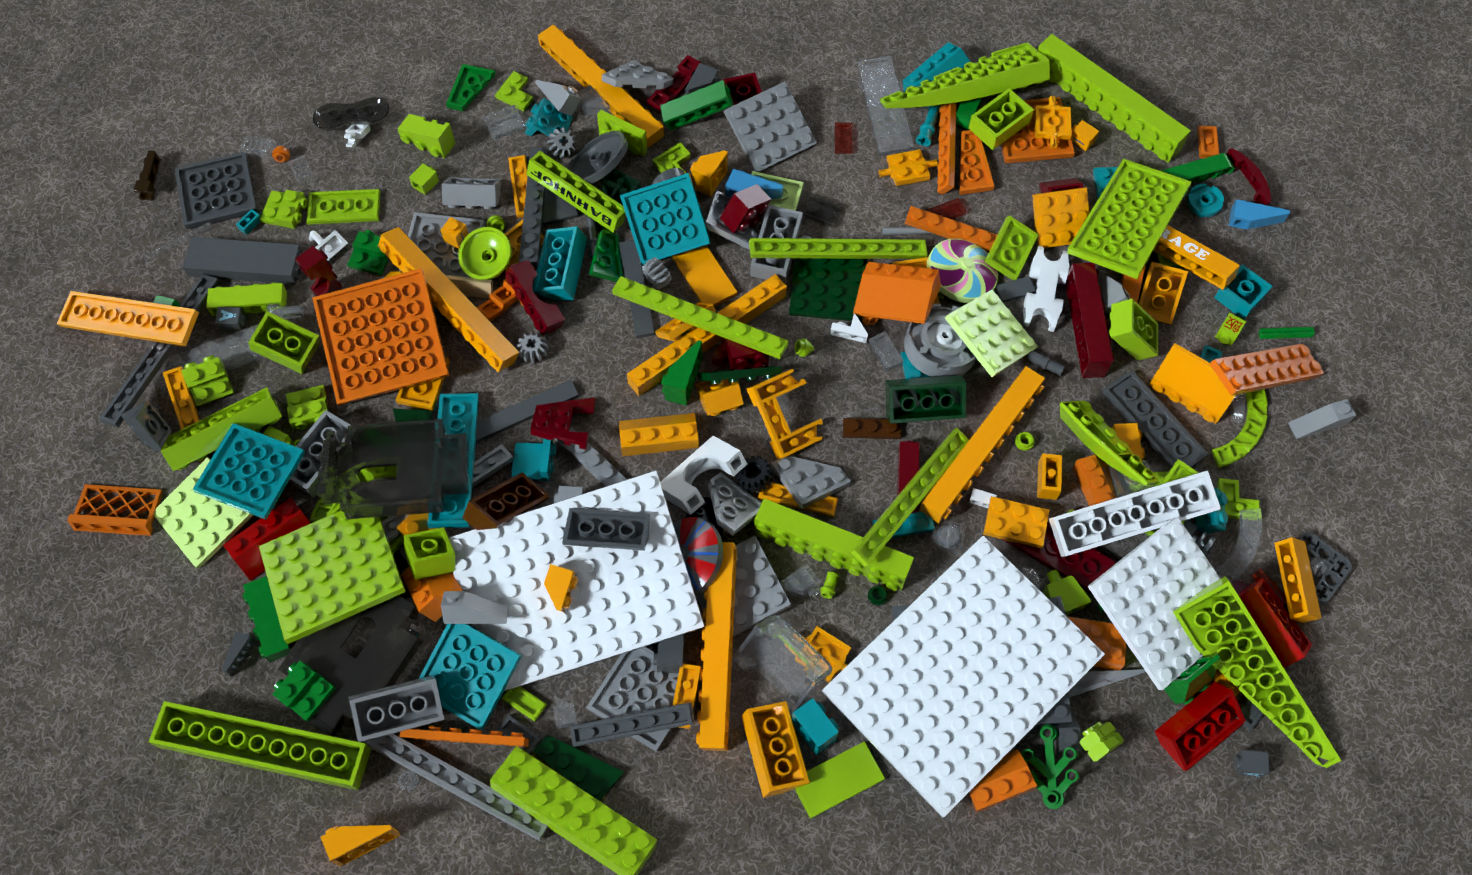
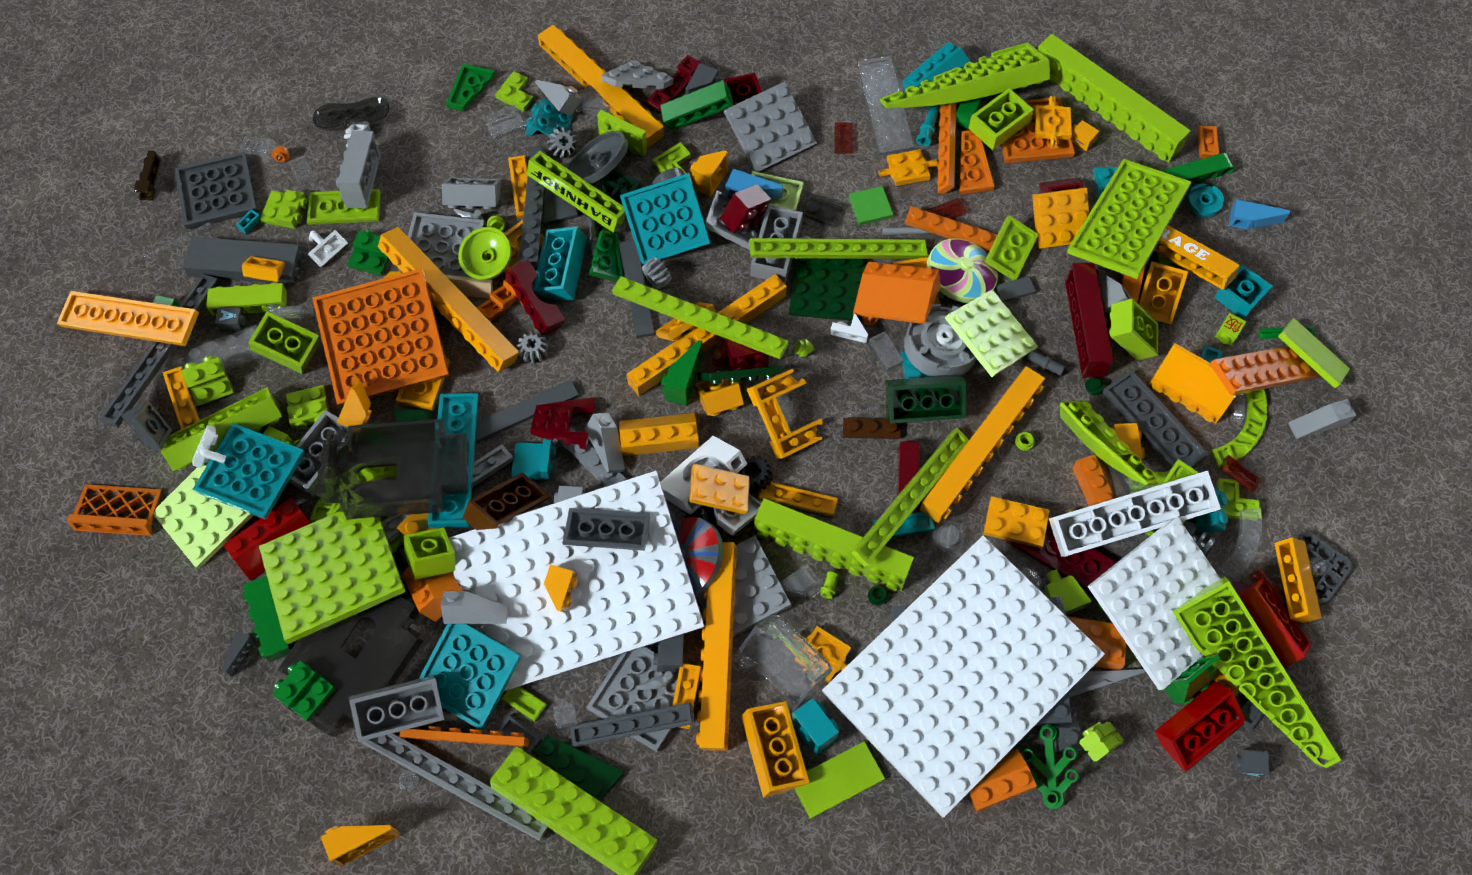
lime brick [149,701,371,791] -> none
dark red arch [295,246,342,297] -> none
lime wedge [398,114,456,159] -> none
lime brick [409,163,439,195] -> none
light orange brick [440,217,469,249] -> none
light orange tile [671,245,738,307] -> none
light grey plate [771,456,851,509] -> none
white piece [969,488,997,508] -> none
white piece [1023,246,1069,332] -> none
light orange brick [1037,453,1062,500] -> none
dark red slope [1227,148,1271,206] -> none
none -> white plate [192,425,226,468]
none -> light orange slope [242,256,285,282]
none -> light grey brick [336,130,380,208]
none -> light orange slope [337,378,372,431]
none -> light grey bar [454,208,485,220]
none -> light grey slope [584,413,625,473]
none -> light grey bar [636,671,674,690]
none -> light orange plate [689,464,749,515]
none -> bright green tile [848,186,893,225]
none -> dark green plate [1085,377,1105,396]
none -> clear red tile [1221,455,1259,493]
none -> lime tile [1278,318,1350,388]

